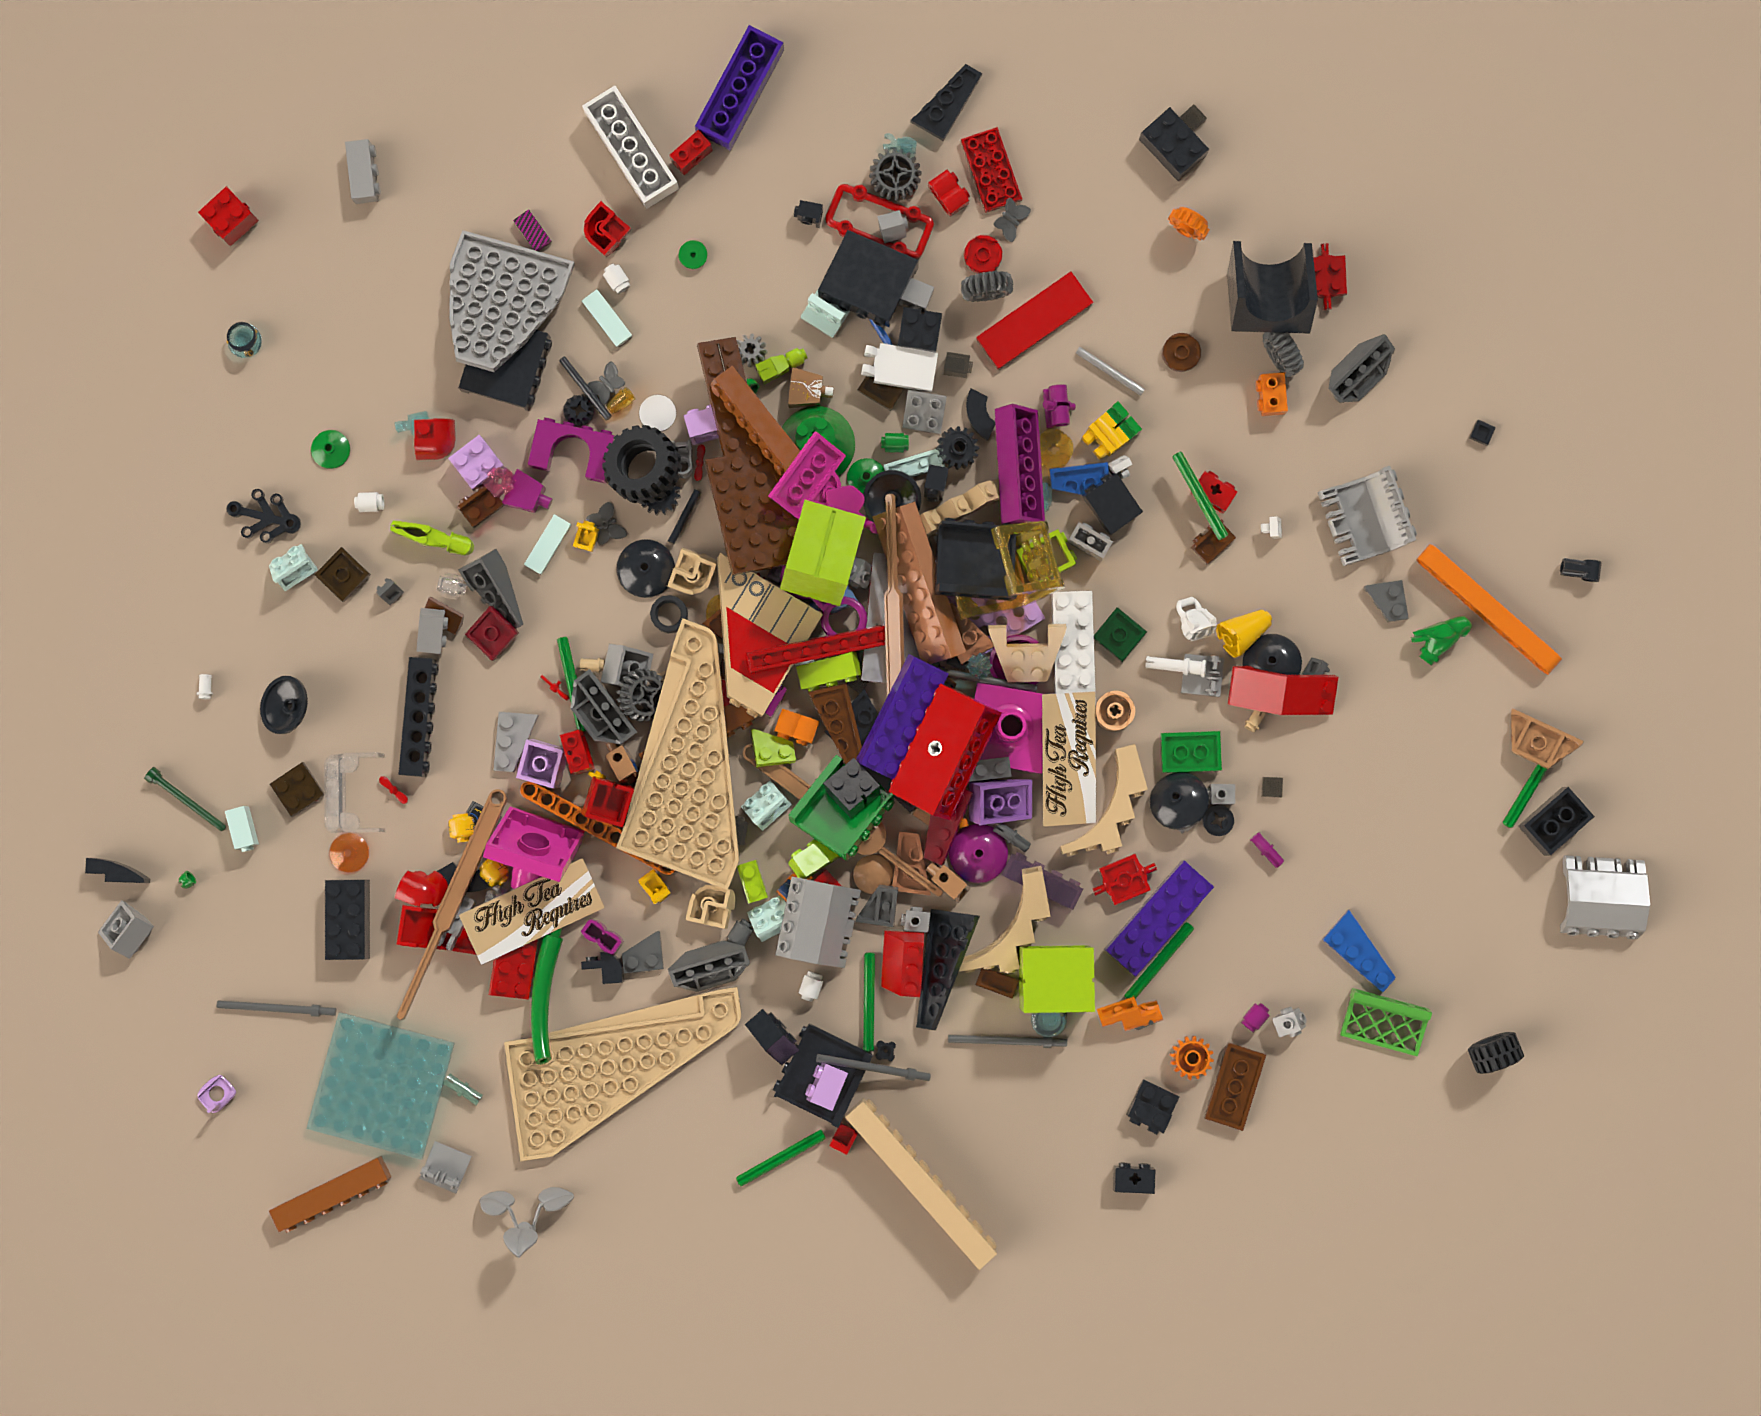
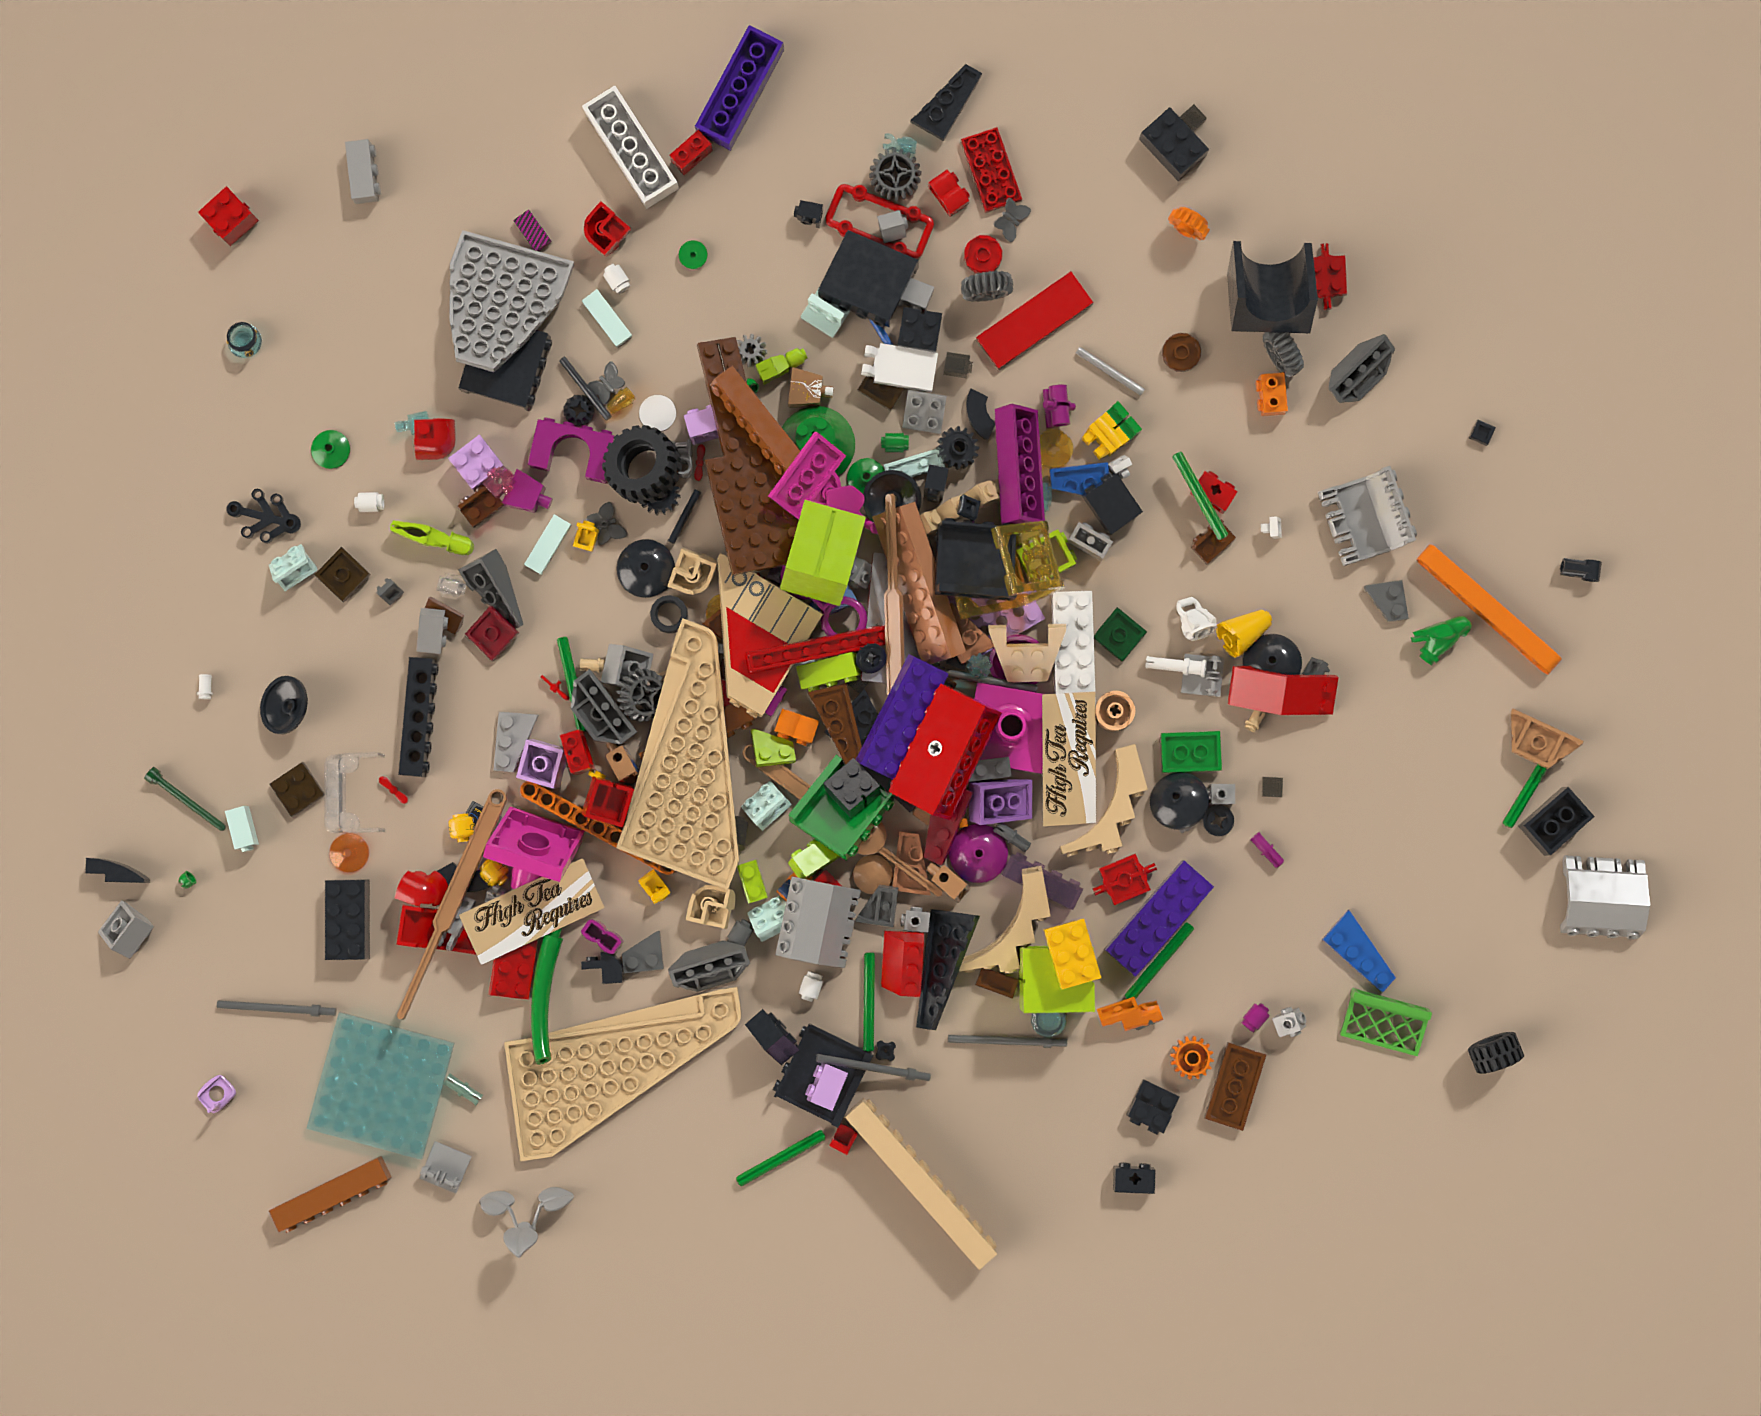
none -> black gear [856,643,887,674]
none -> black tile [957,494,981,521]
none -> yellow brick [1043,918,1101,989]

